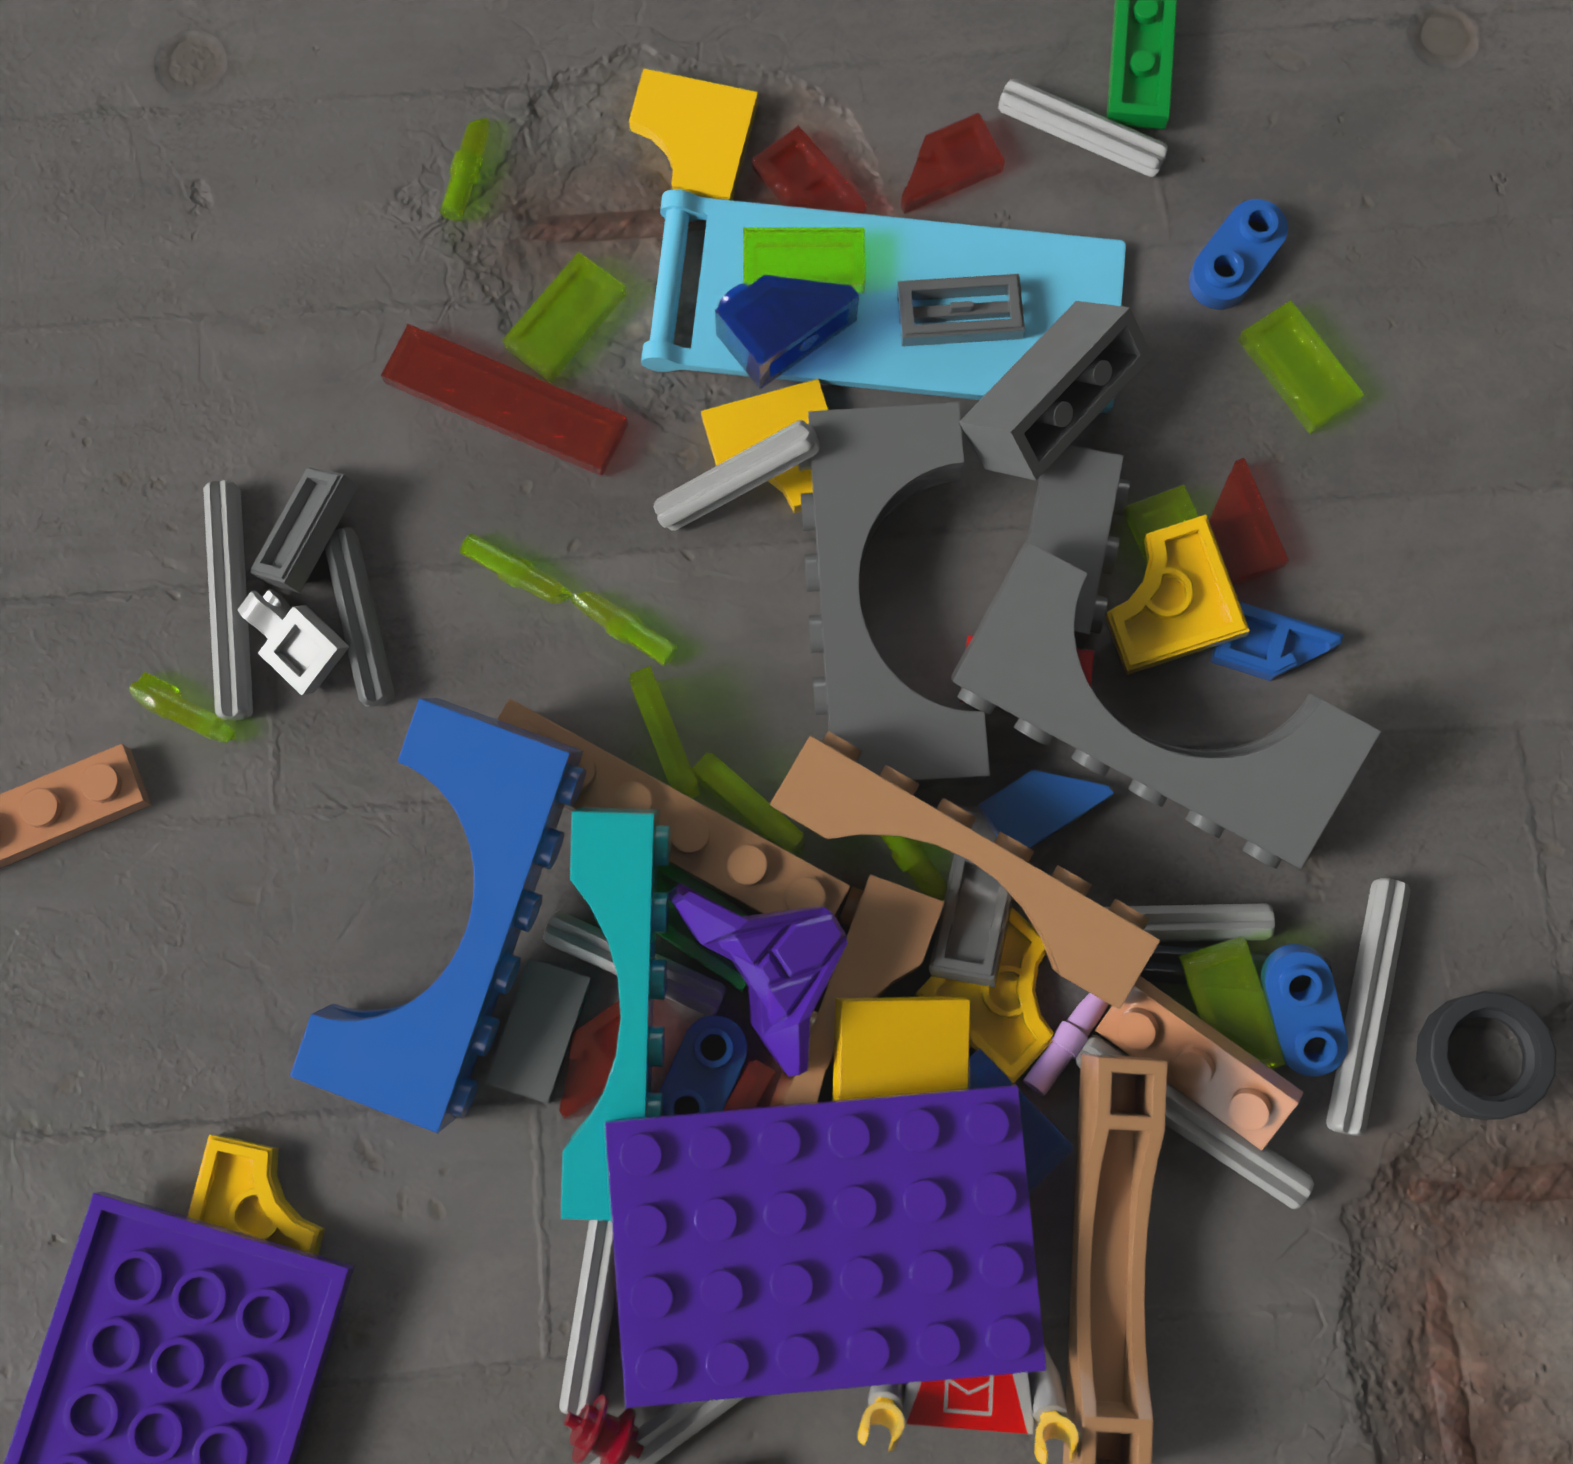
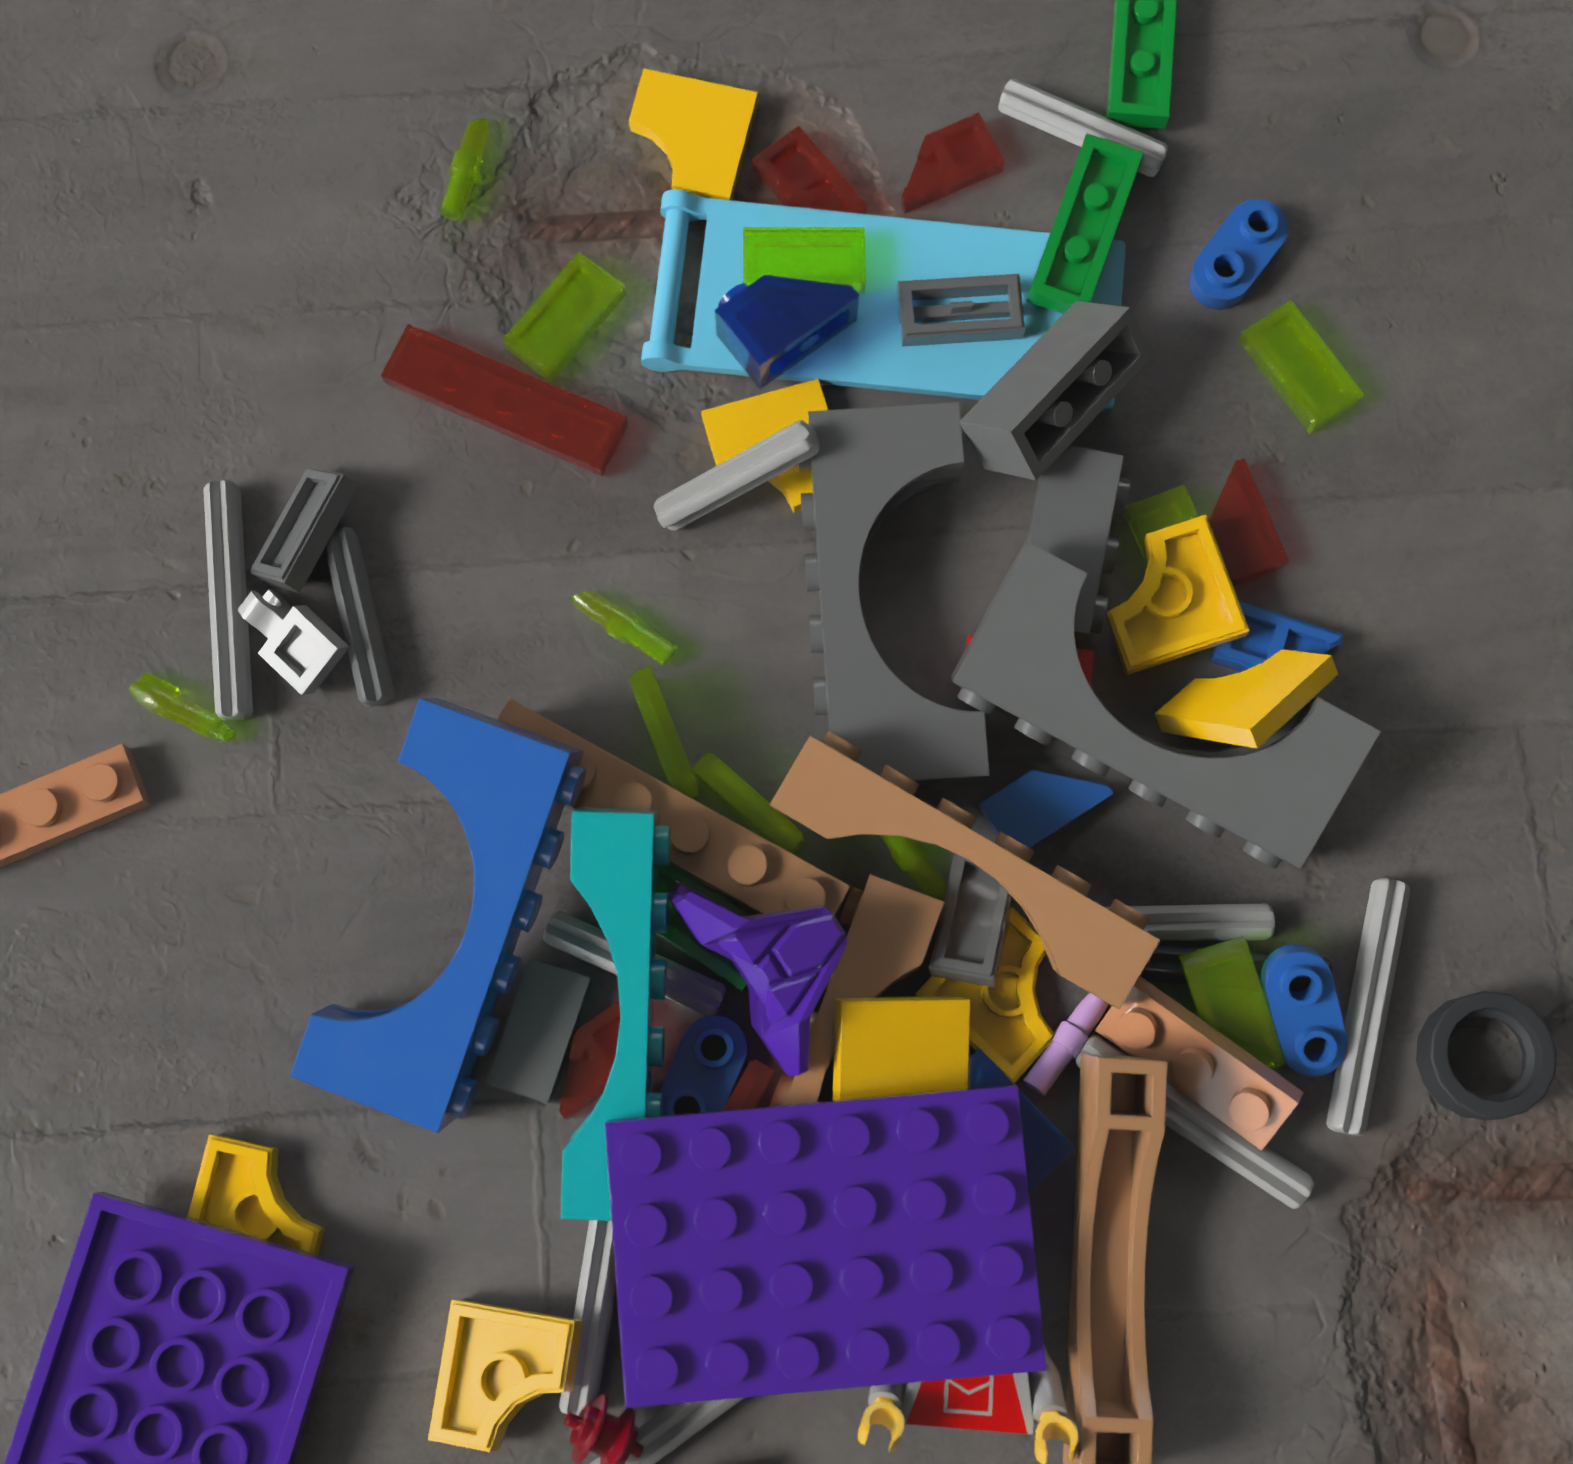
clear neon green piece [459,532,572,604] -> none
none -> yellow tile [428,1299,584,1452]
none -> green plate [1026,133,1144,314]
none -> yellow tile [1155,649,1338,749]

